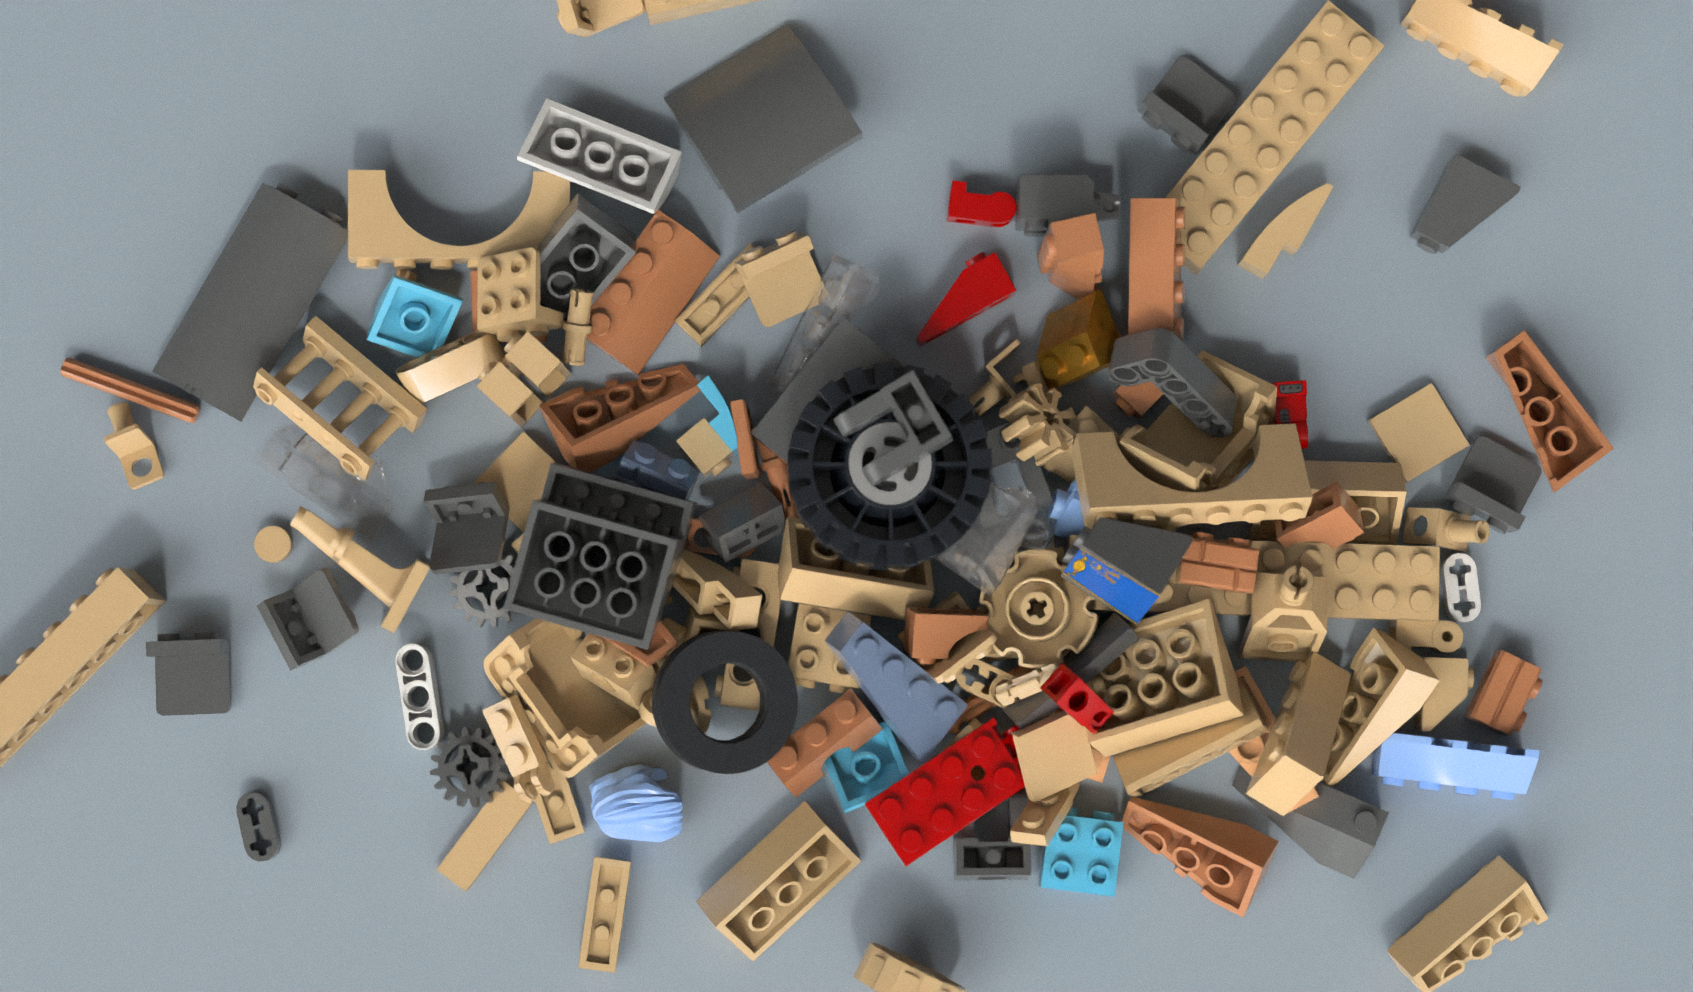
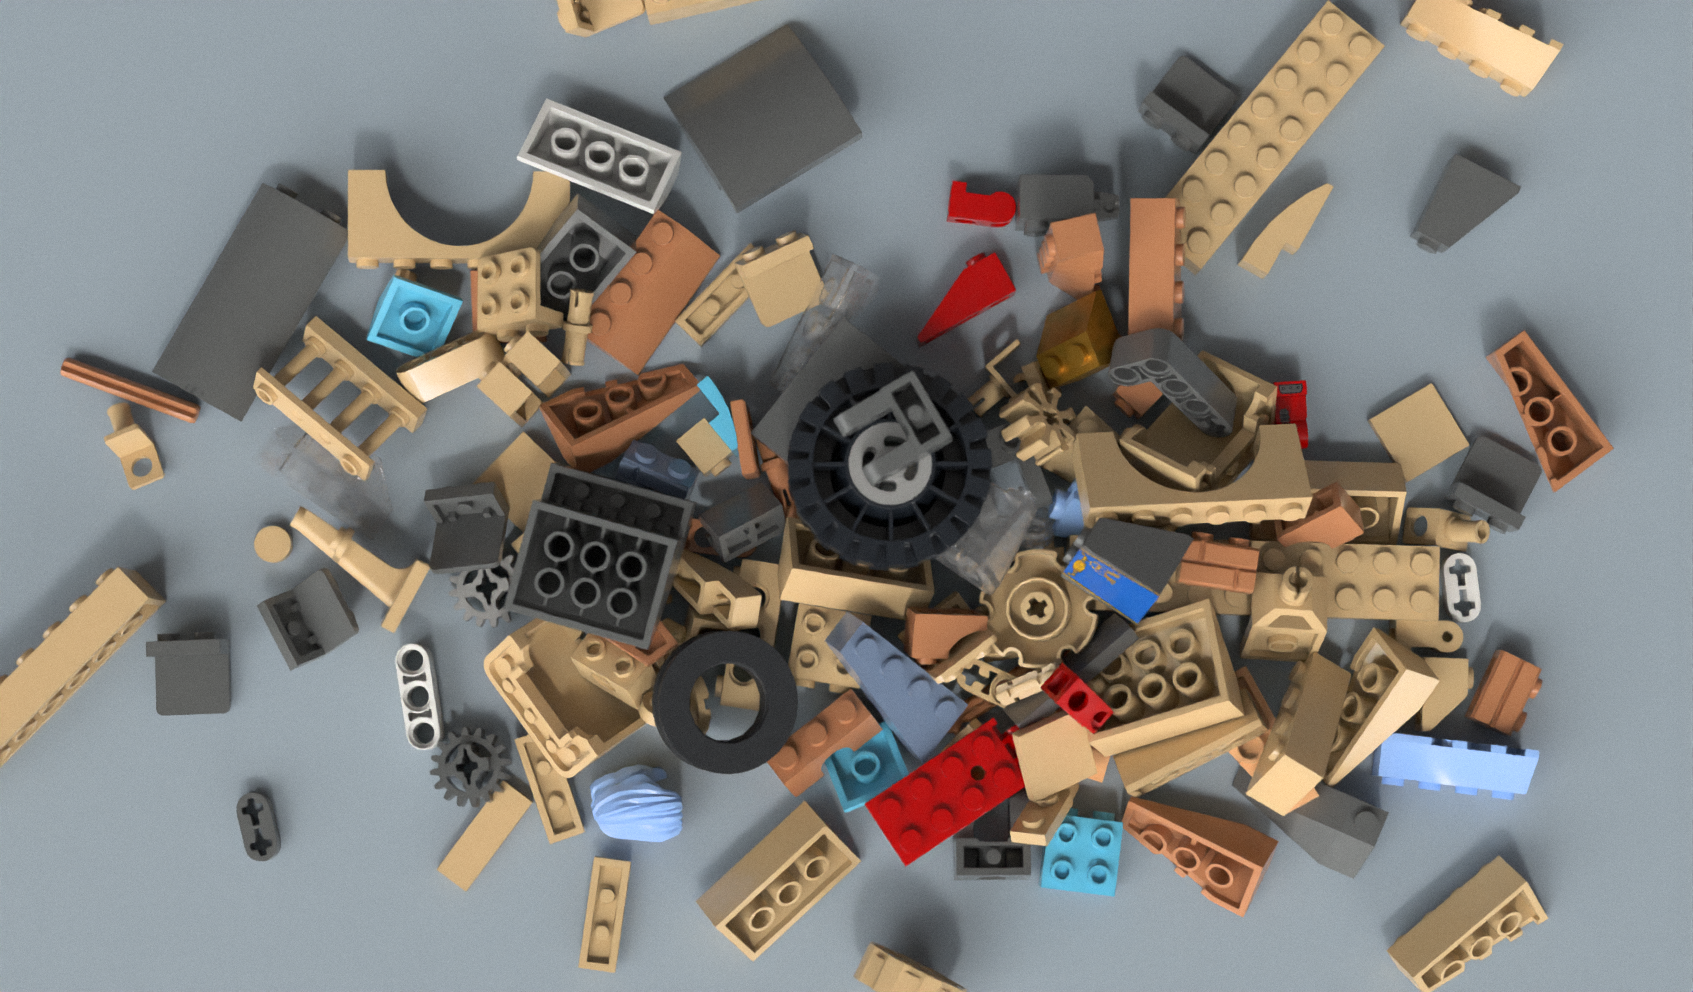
tan hinge [482,694,555,803] -> none

